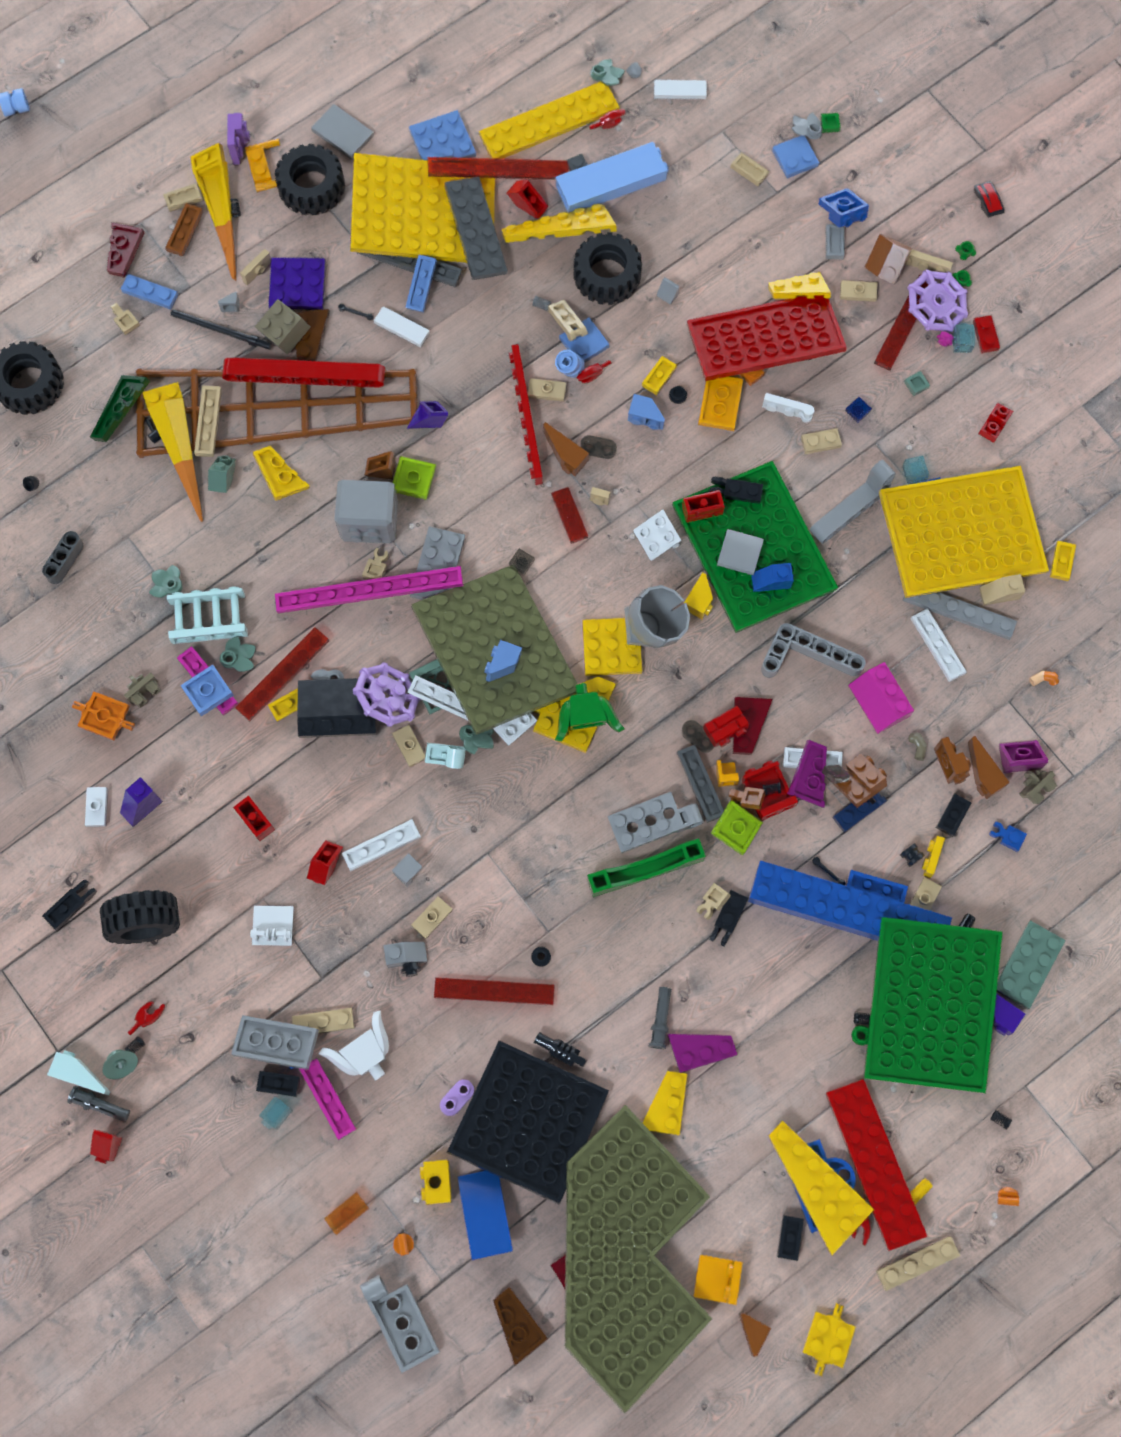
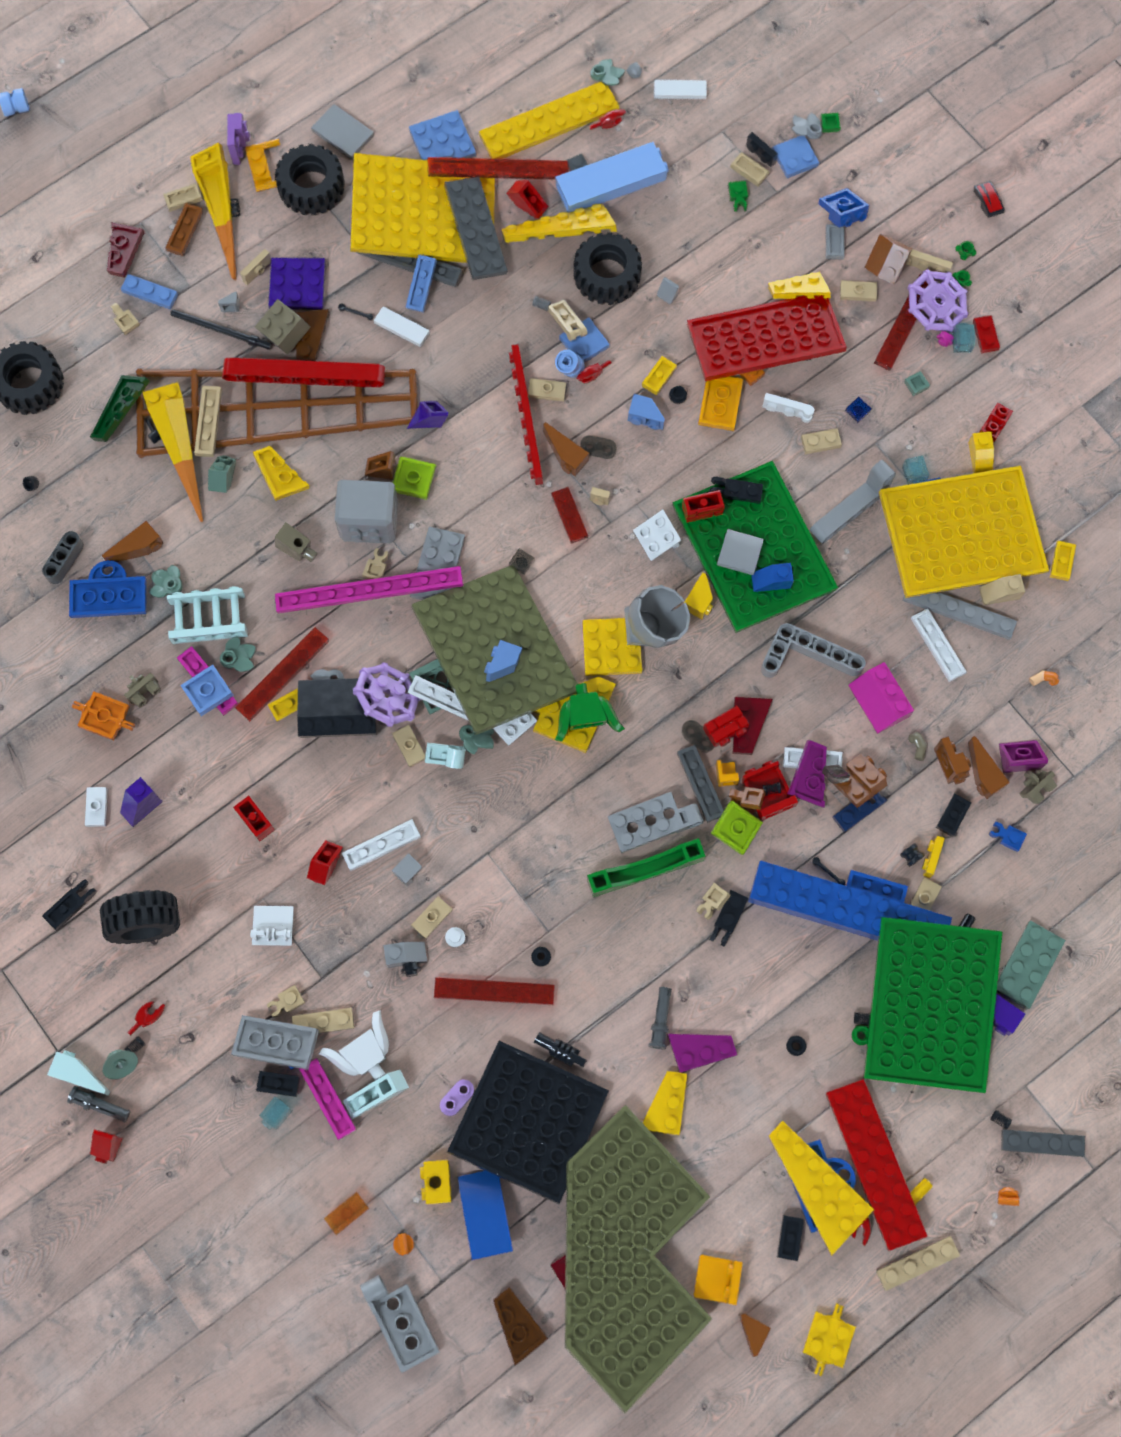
none -> blue plate [69,561,147,618]
none -> dark orange slope [102,521,163,562]
none -> tan plate [267,985,305,1017]
none -> dark tan torso [275,522,318,562]
none -> light aqua slope [343,1070,409,1119]
none -> white plate [445,927,465,947]
none -> green plate [728,181,748,212]
none -> black plate [746,132,778,167]
none -> black plate [786,1036,806,1056]
none -> yellow slope [968,432,994,473]
none -> dark grey plate [1001,1129,1085,1157]

